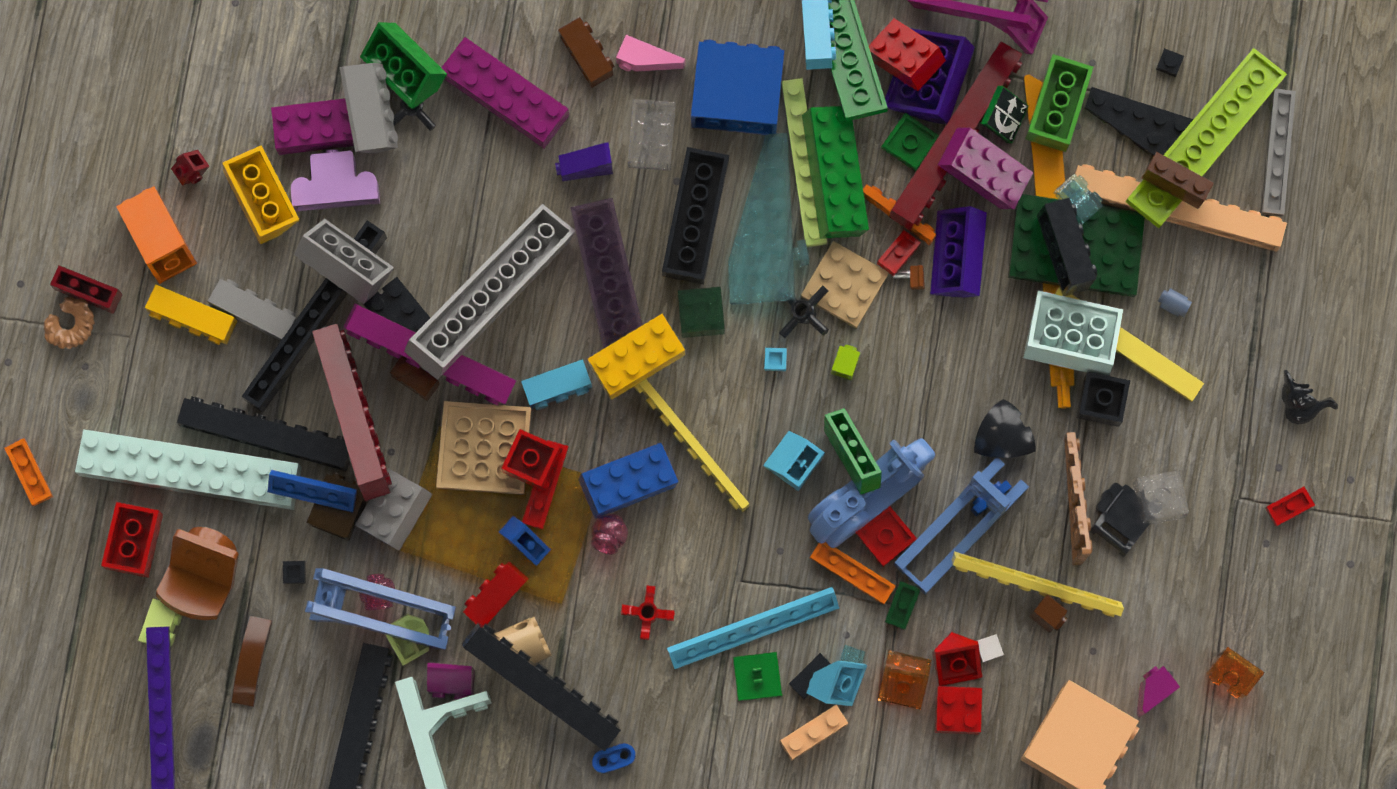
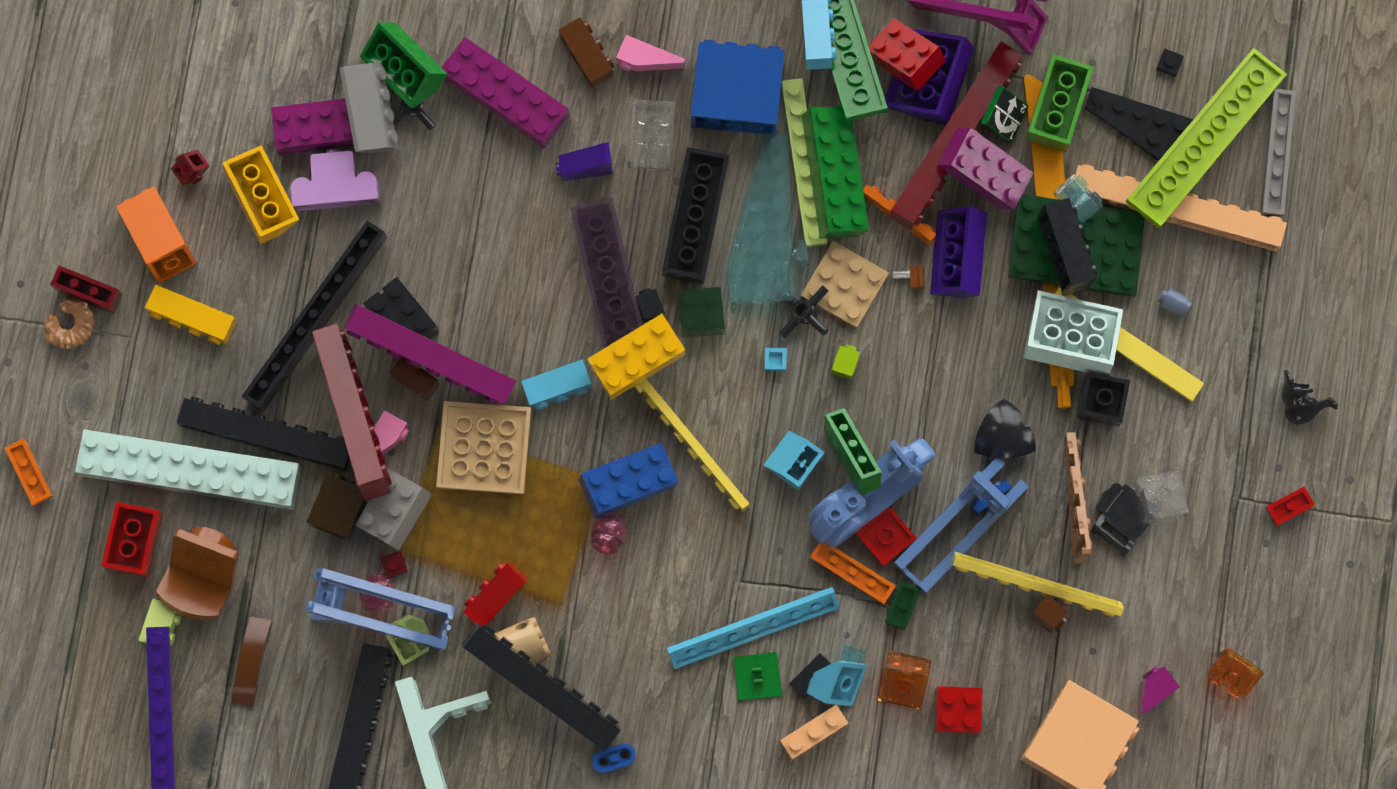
light grey brick [208,279,297,341] -> none
blue plate [267,470,357,512] -> none
black plate [283,561,306,584] -> none
light grey slope [294,219,394,304] -> none
light grey brick [404,204,575,380] -> none
magenta slope [427,663,475,700] -> none
blue slope [499,516,551,566] -> none
red brick [501,429,561,491] -> none
red plate [522,440,569,530] -> none
red pin [621,585,675,640] -> none
red plate [877,230,921,276] -> none
green tile [881,113,939,172] -> none
red slope [932,632,982,686] -> none
white tile [977,634,1004,663] -> none
reddish brown brick [1141,152,1214,209] -> none
none -> bright pink slope [352,410,410,468]
none -> dark red plate [380,551,408,579]
none -> black brick [636,288,665,323]

